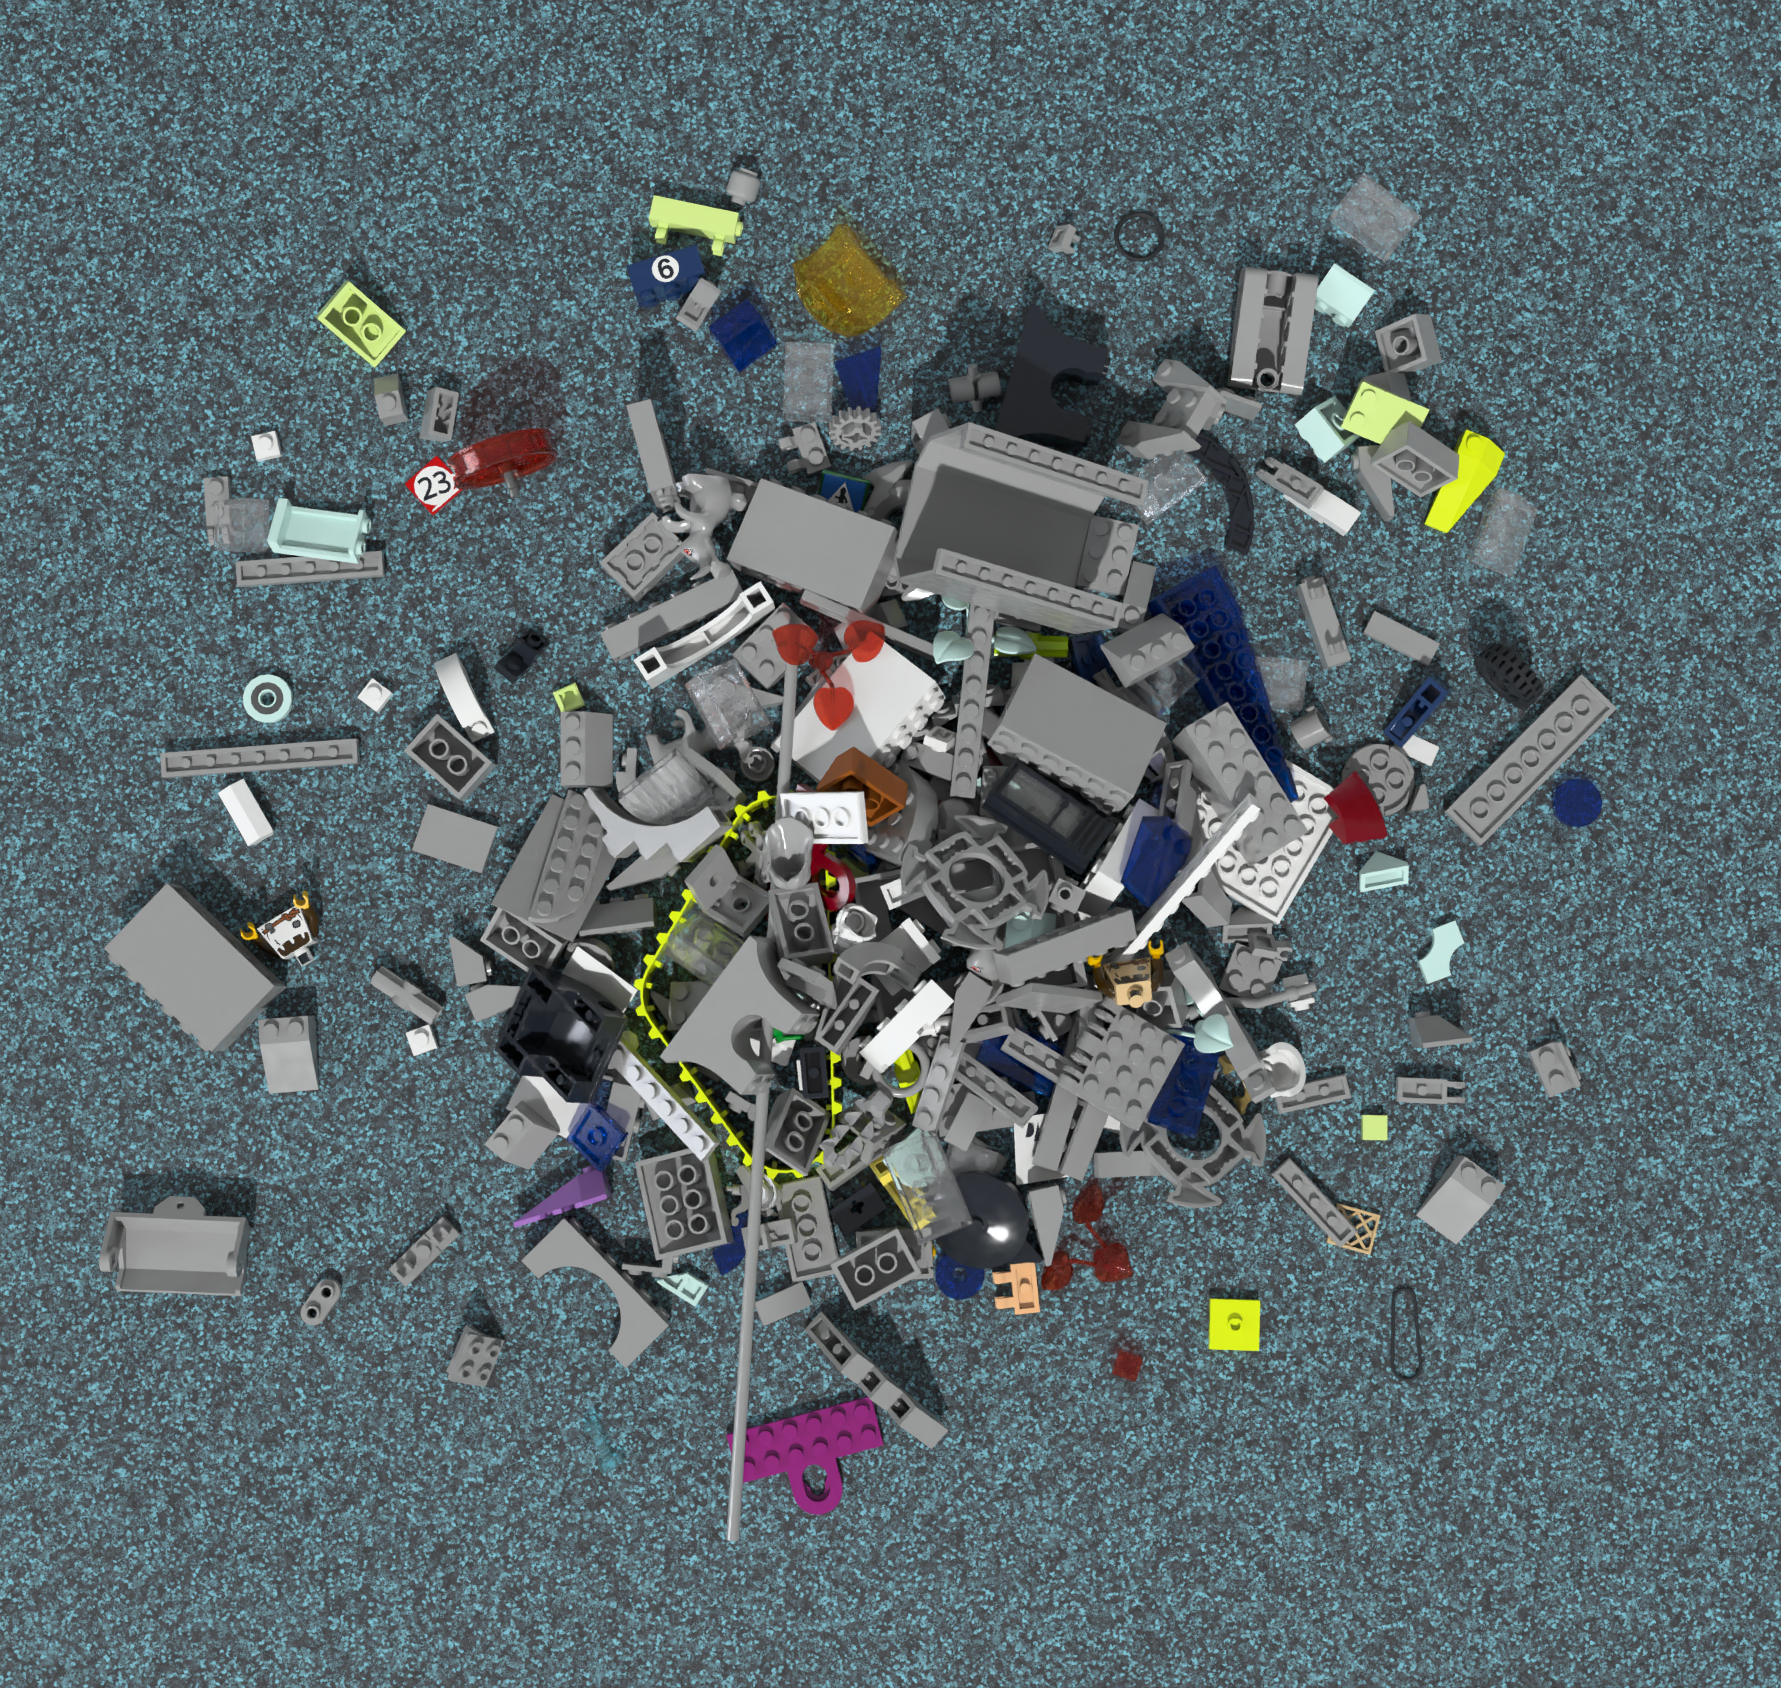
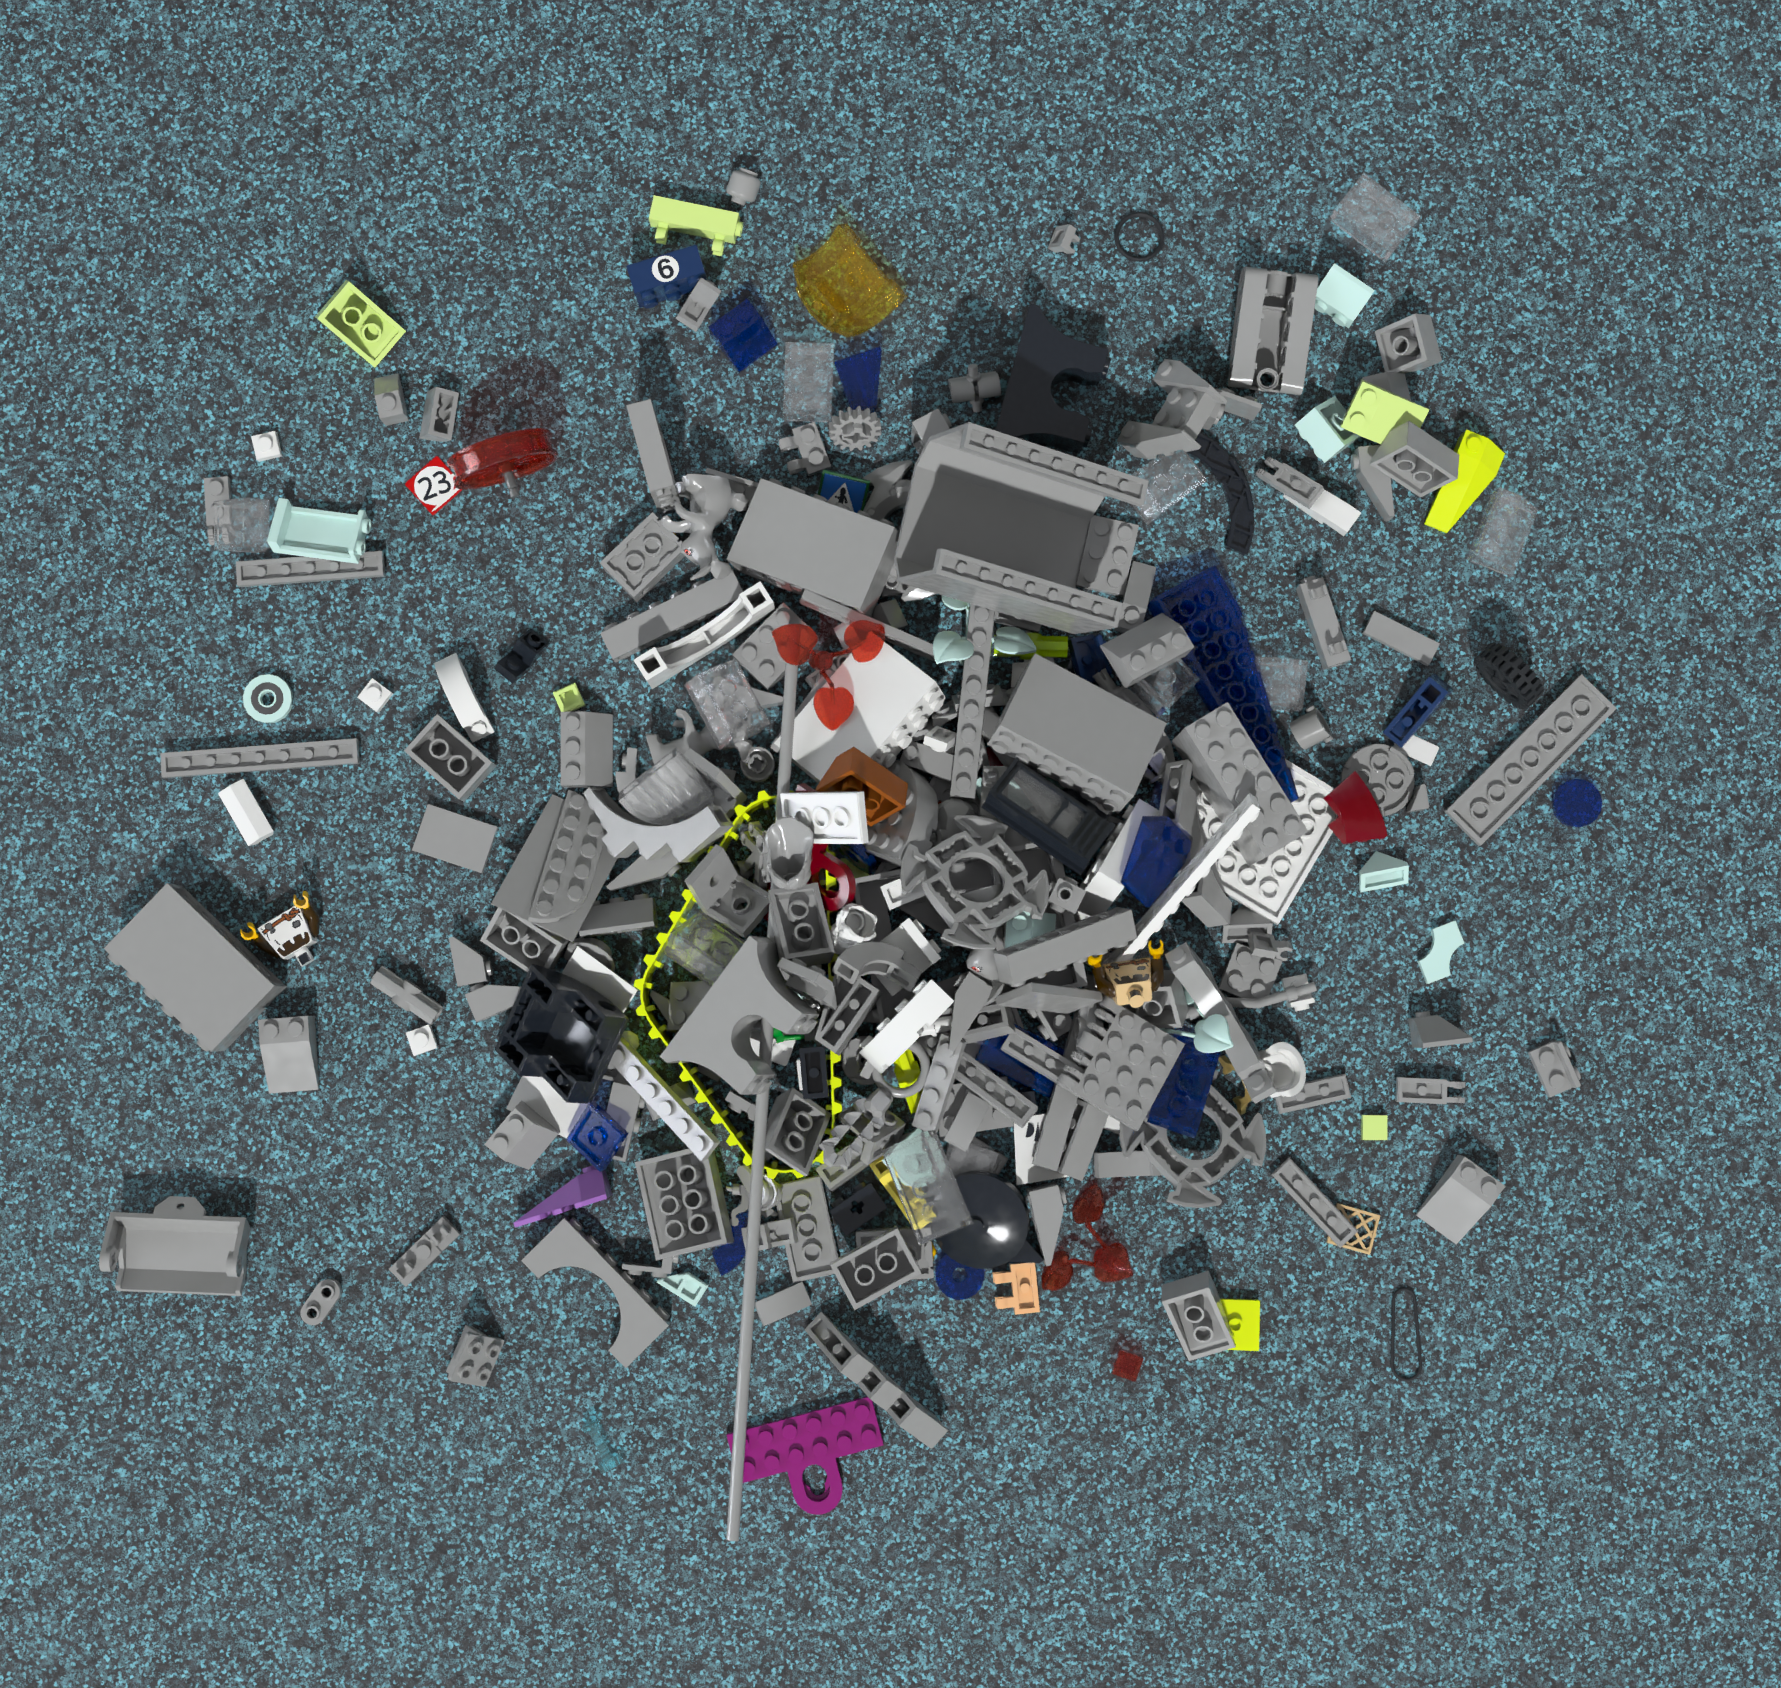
none -> light grey slope [1162,1271,1236,1361]

